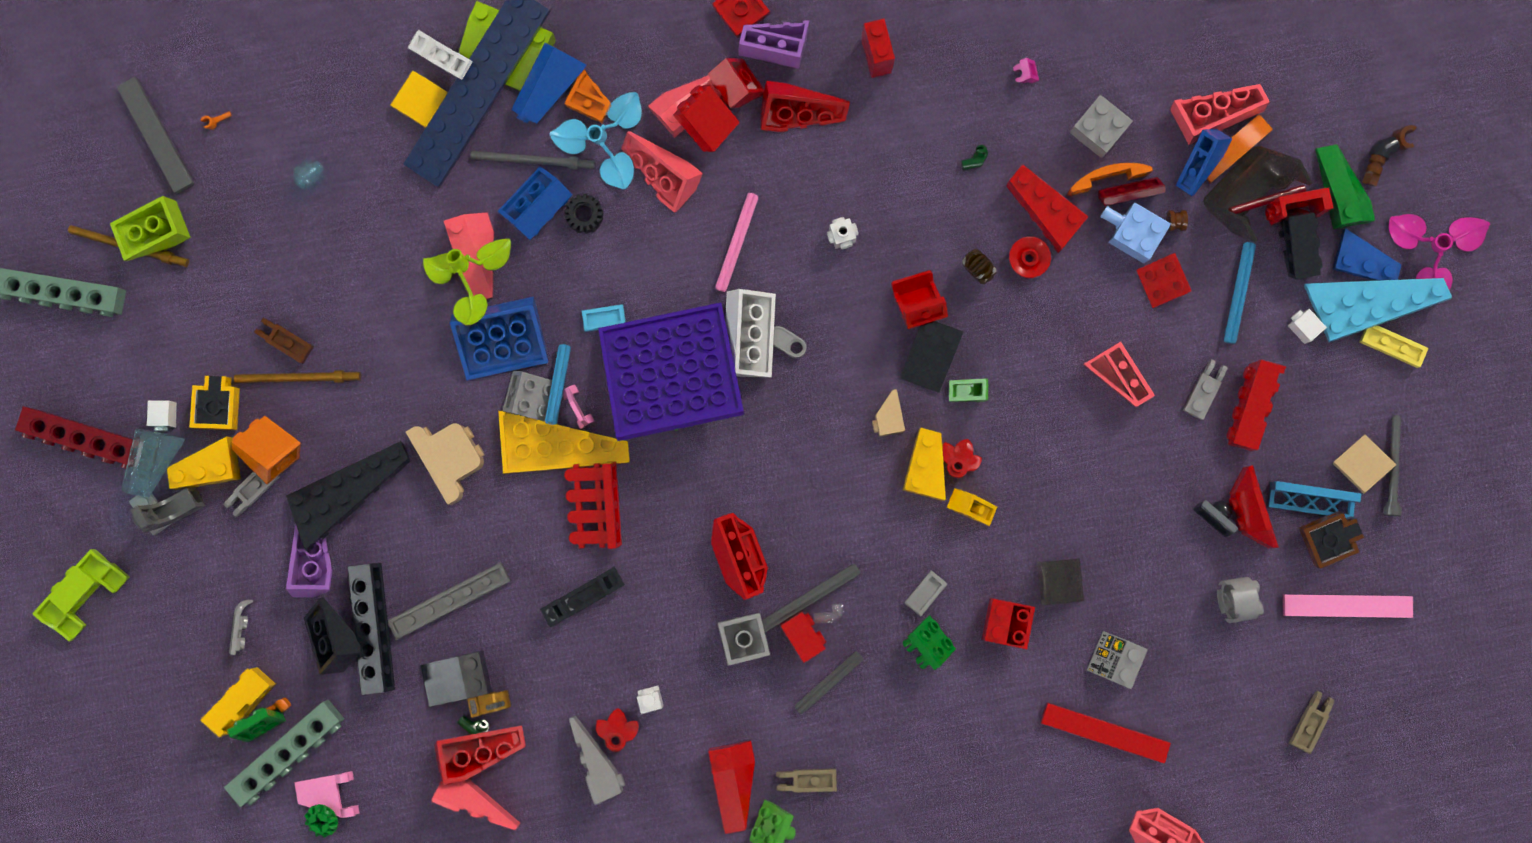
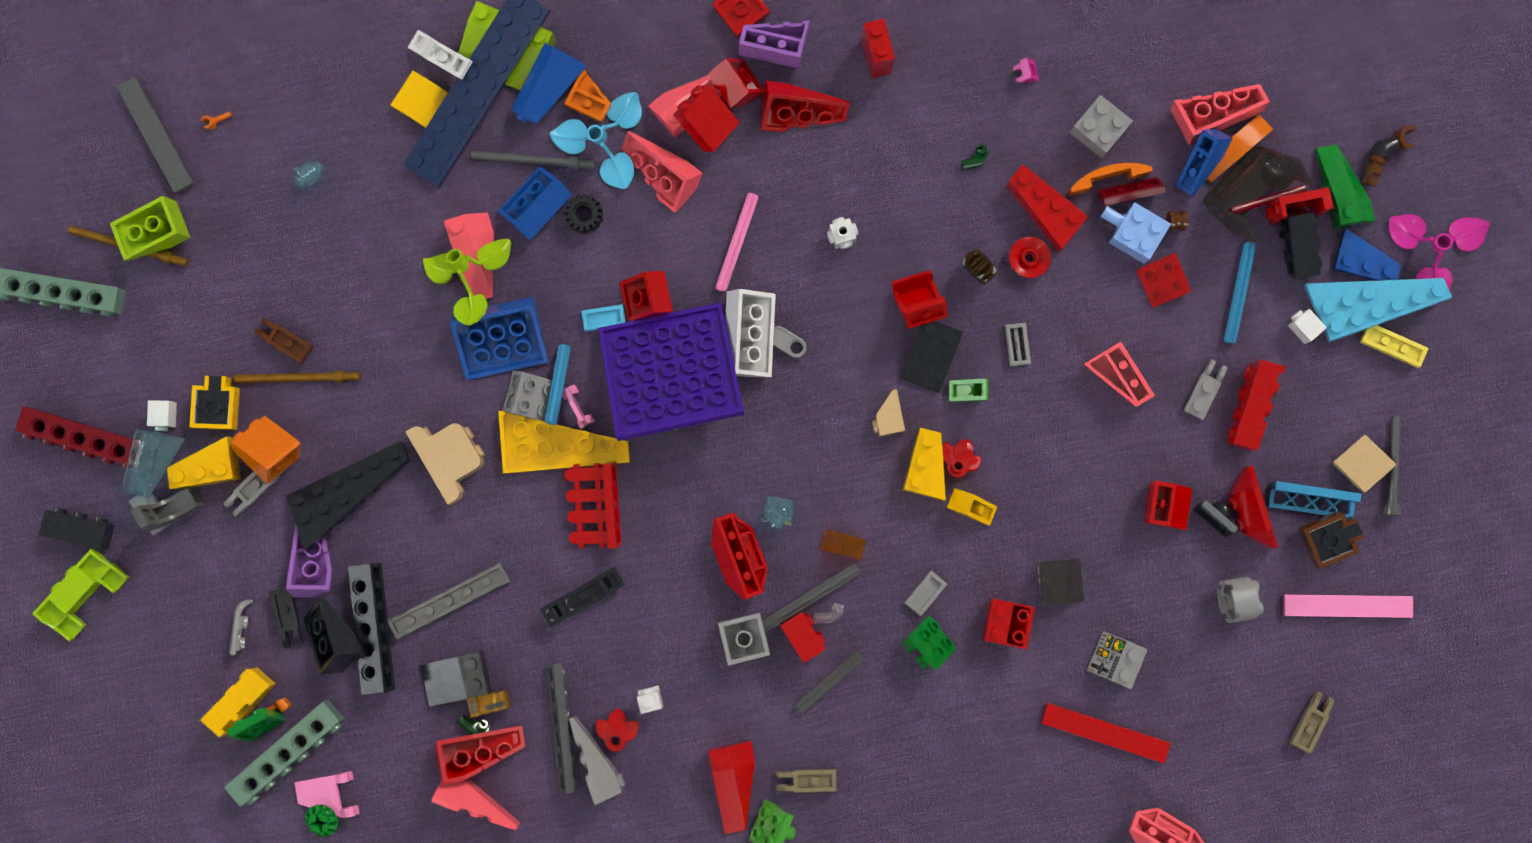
none -> black brick [39,507,115,549]
none -> black hinge [269,587,304,649]
none -> dark grey plate [546,663,577,794]
none -> red slope [619,271,673,322]
none -> clear light blue brick [762,496,796,529]
none -> clear orange slope [820,529,866,560]
none -> light grey tile [1004,322,1031,367]
none -> red slope [1143,481,1192,531]

